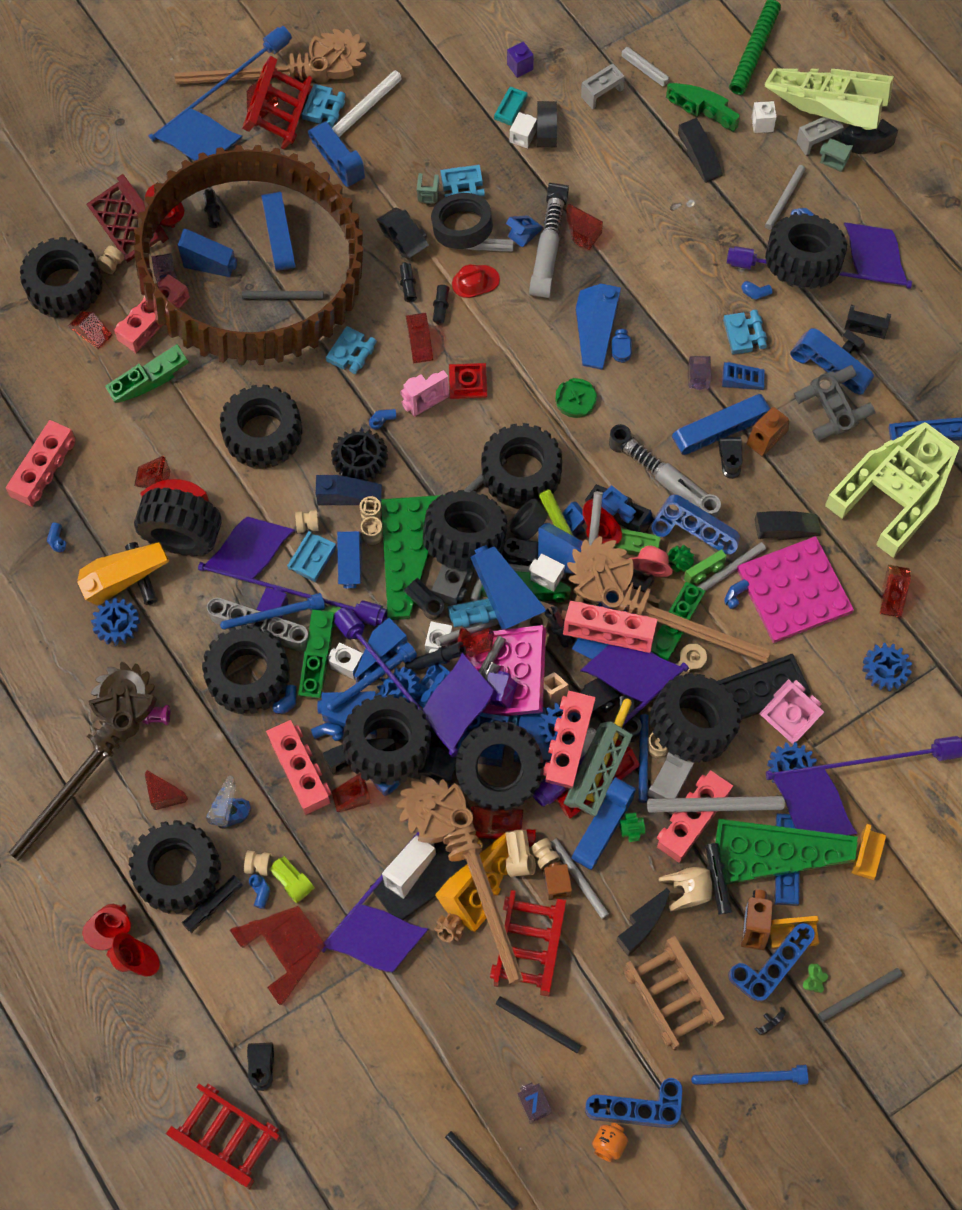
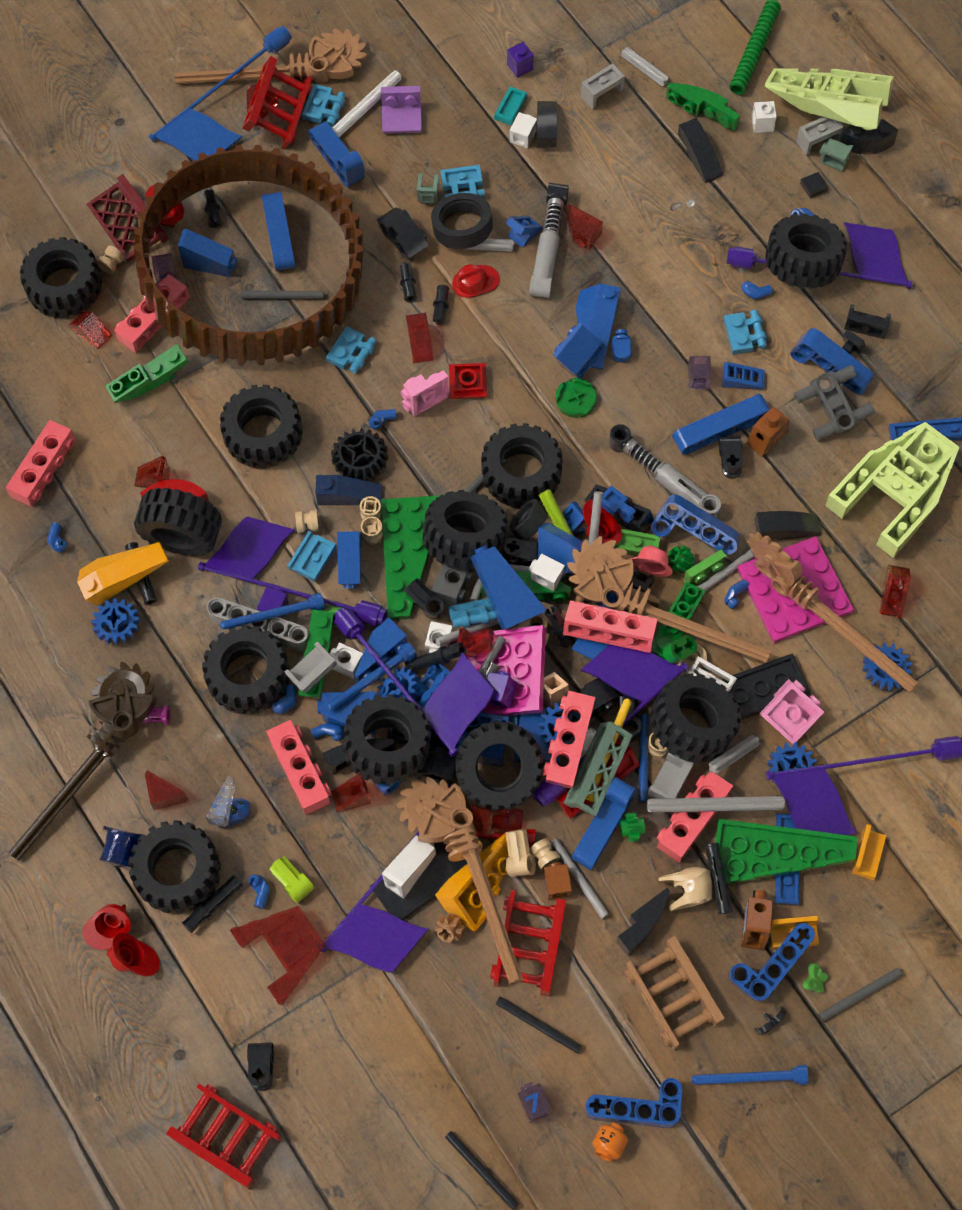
tan wheel [244,850,271,876] -> none
light grey bar [765,165,806,230] -> none
none -> clear blue piece [99,826,146,868]
none -> light grey panel [285,642,338,694]
none -> medium lavender bracket [381,86,422,134]
none -> blue slope [553,322,605,379]
none -> green beam [663,635,697,664]
none -> white tile [687,656,737,692]
none -> light grey axle [709,735,760,774]
none -> medium nougat piece [747,532,919,693]
none -> black tile [800,172,828,198]

